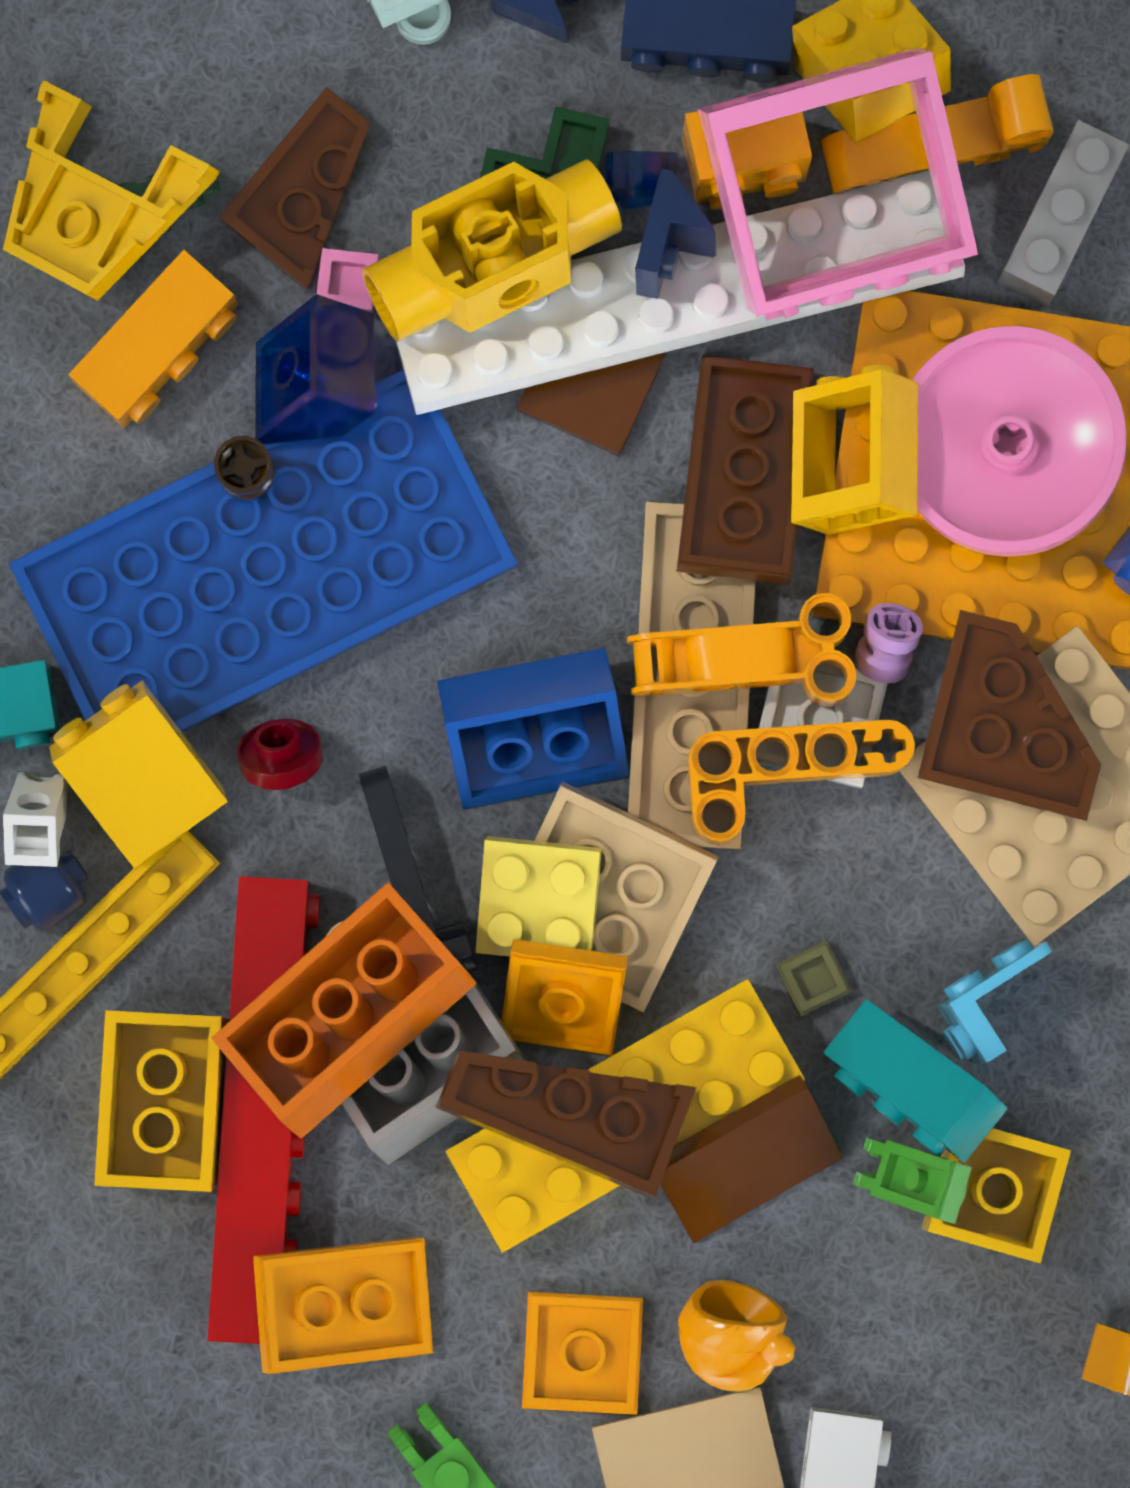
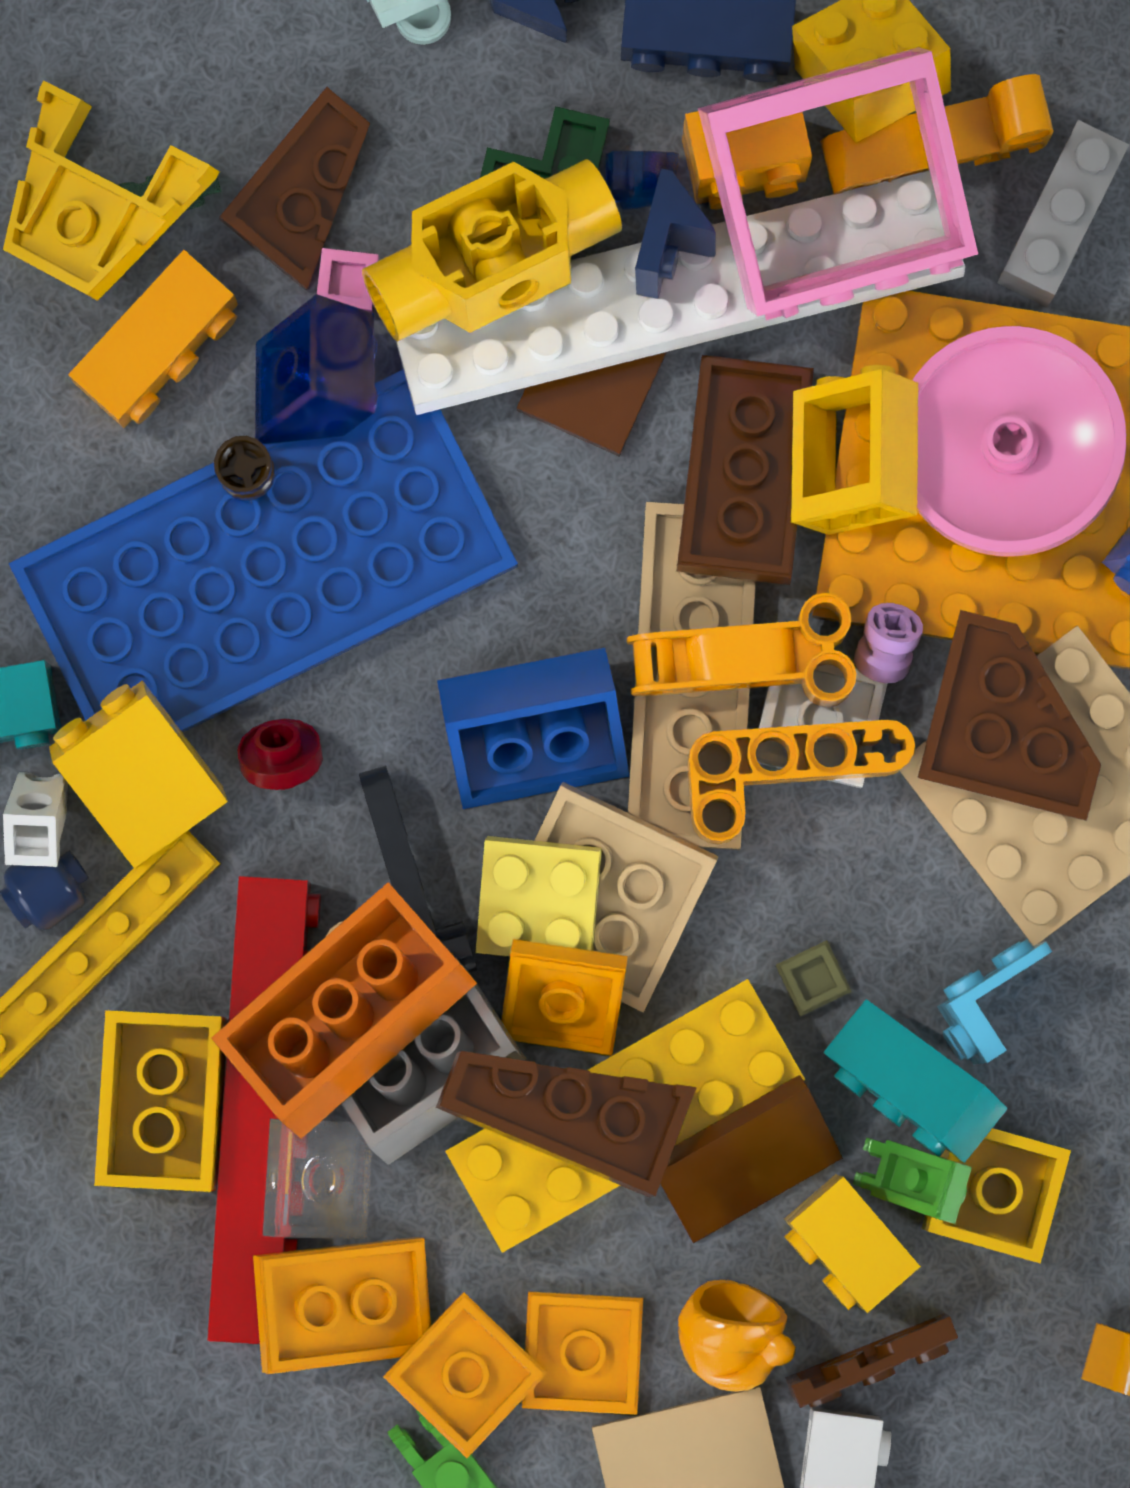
none -> clear tile [263,1119,372,1239]
none -> light orange tile [383,1292,547,1458]
none -> yellow brick [784,1174,921,1313]
none -> reddish brown wing [785,1313,958,1408]

